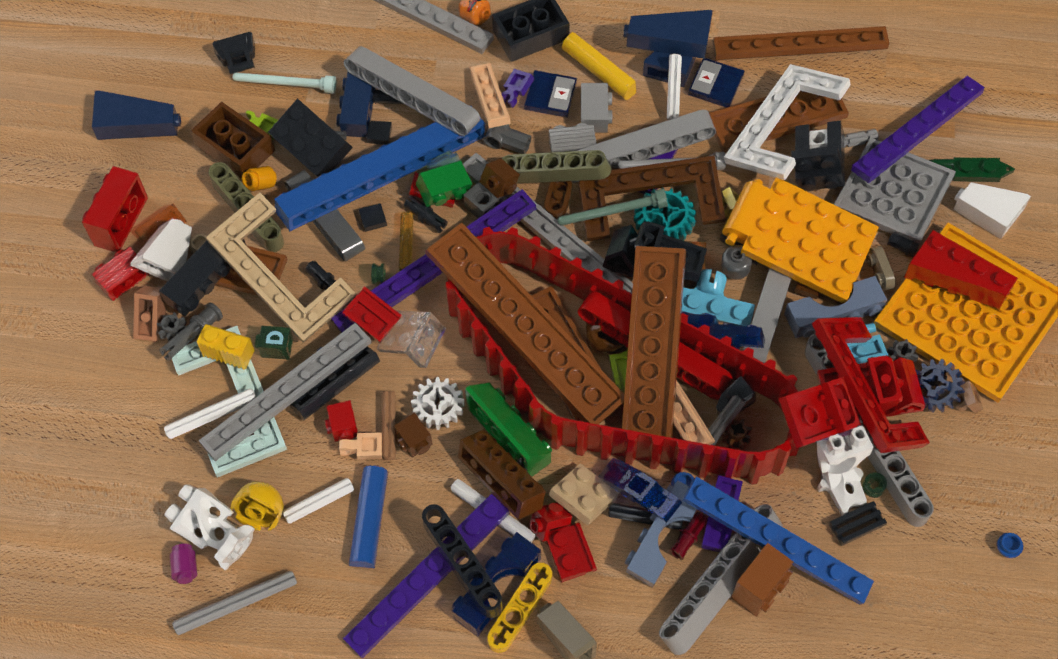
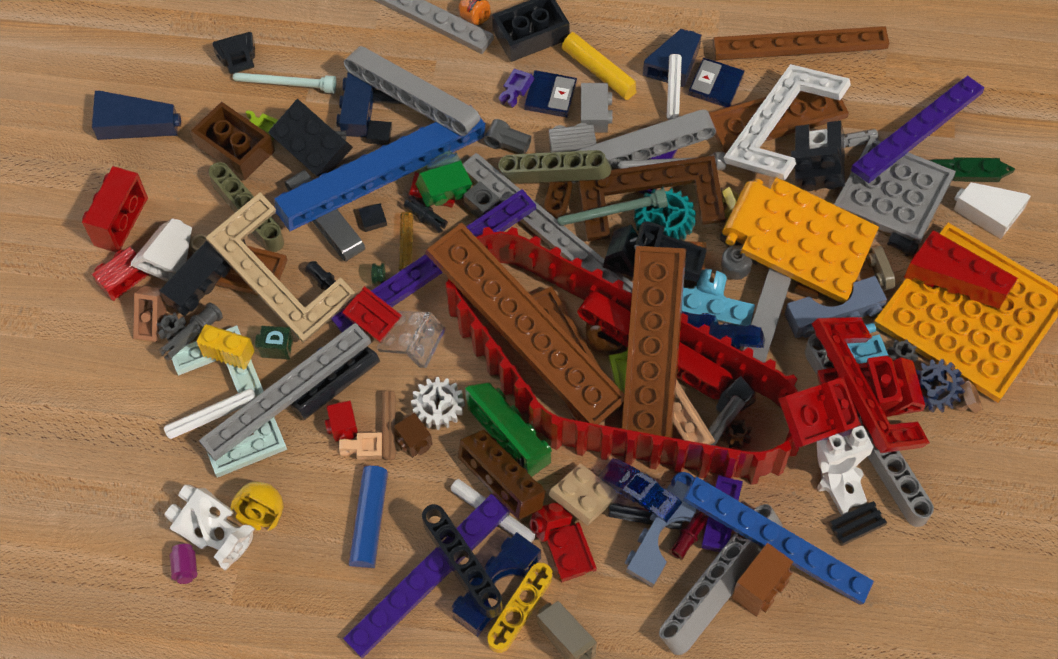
clear orange slope [135,203,187,244] -> none
light grey axle [172,571,297,635] -> none
light orange brick [242,166,277,191] -> none
white axle [283,478,354,523] -> none
light nougat tile [469,63,511,128] -> none
reddish brown brick [479,158,520,198] -> none
dark blue slope [623,10,713,59] -> none
clear green bush [862,472,887,498] -> none
blue plate [997,533,1023,558] -> none

